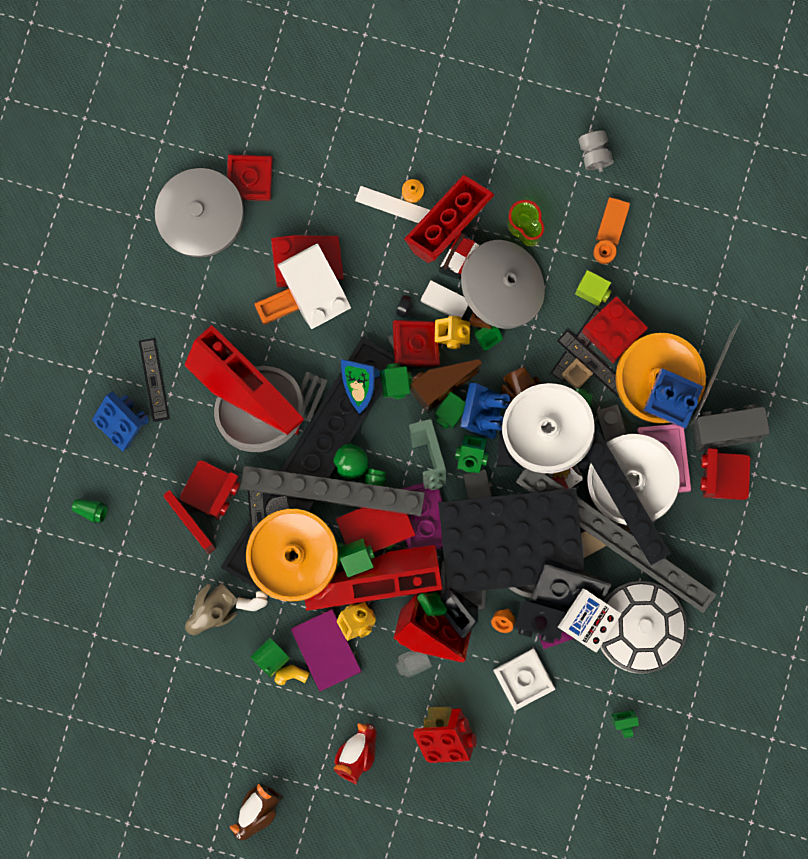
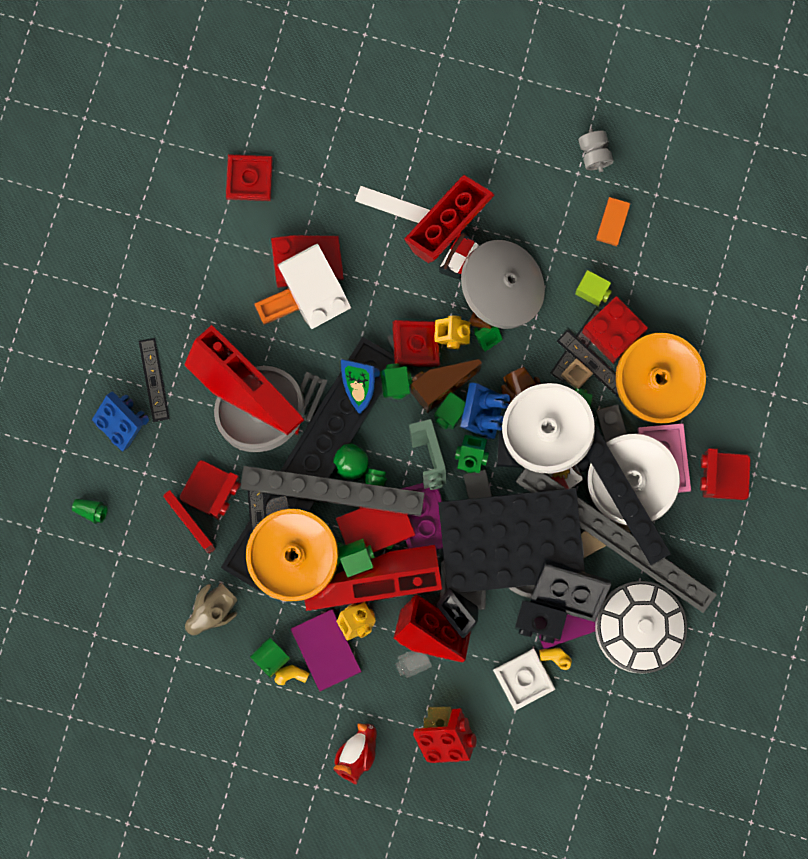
light grey dish [155,168,244,257] -> none
reddish brown animal [230,783,284,841] -> none
white arm [236,591,268,611] -> none
black tile [396,295,413,318] -> none
light orange tile [402,179,424,203] -> none
green tile [417,592,447,617] -> none
white tile [421,281,469,319] -> none
orange tile [491,609,516,633] -> none
clear neon green piece [507,200,544,246] -> none
tile [558,589,621,653] -> none
orange tile [593,240,616,264] -> none
green tile [611,710,639,738] -> none
blue plate [643,368,703,428] -> none
light grey piece [690,320,741,426] -> none
dark grey brick [691,405,770,451] -> none
none -> yellow arm [539,648,572,670]

